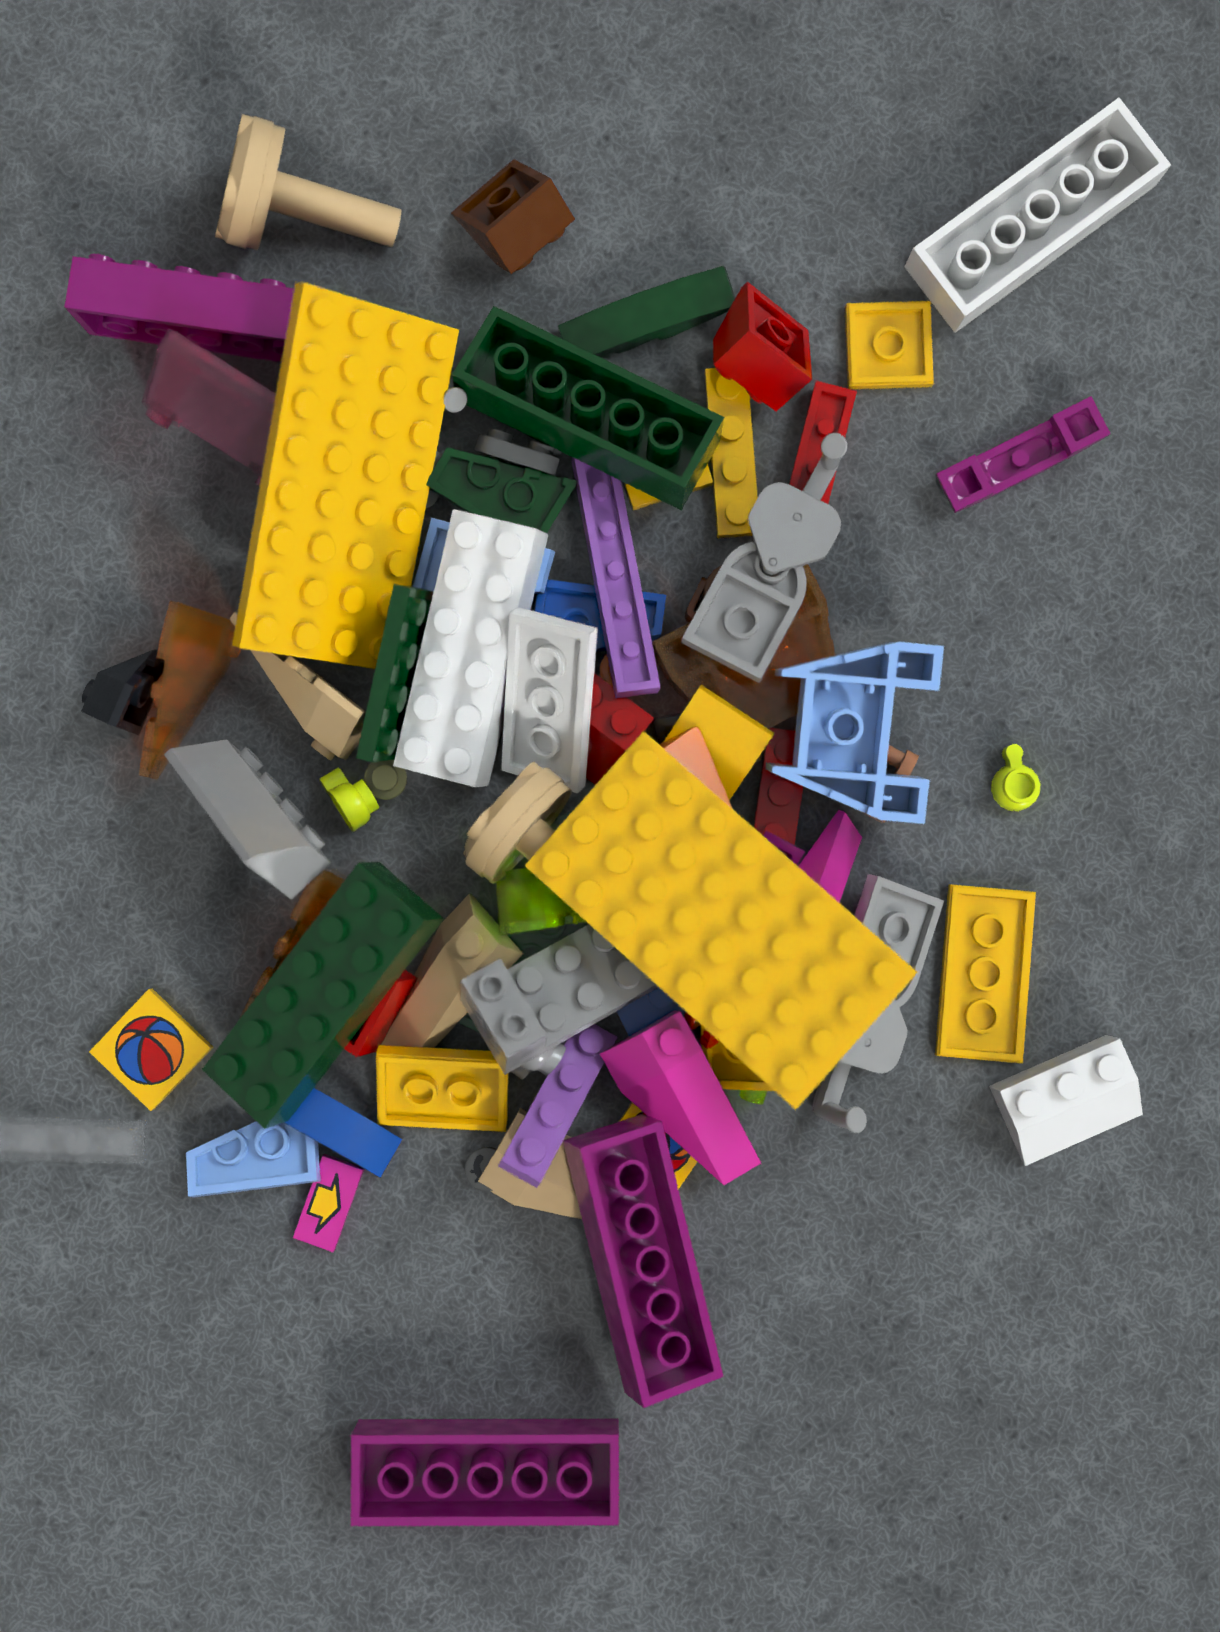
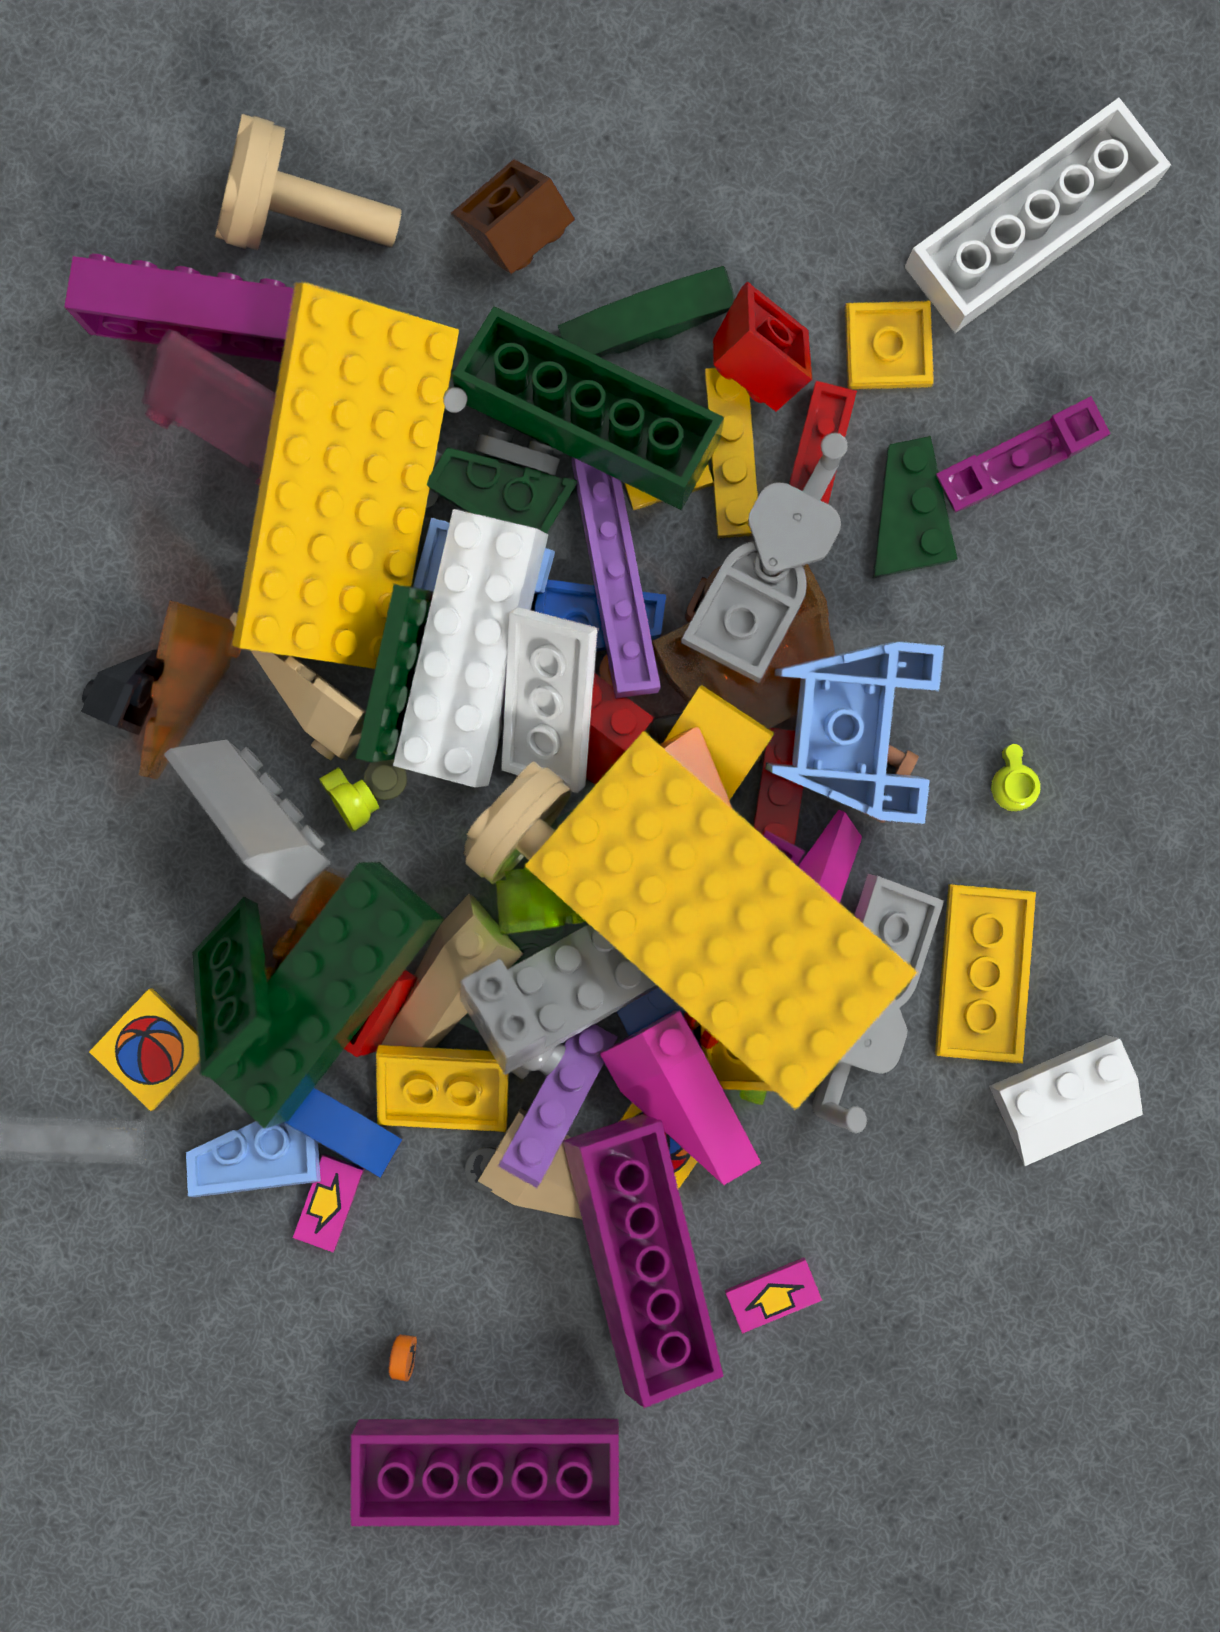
none -> dark green plate [192,897,272,1081]
none -> orange tile [389,1334,417,1382]
none -> dark pink tile [725,1257,822,1334]
none -> dark green wing [873,436,958,579]

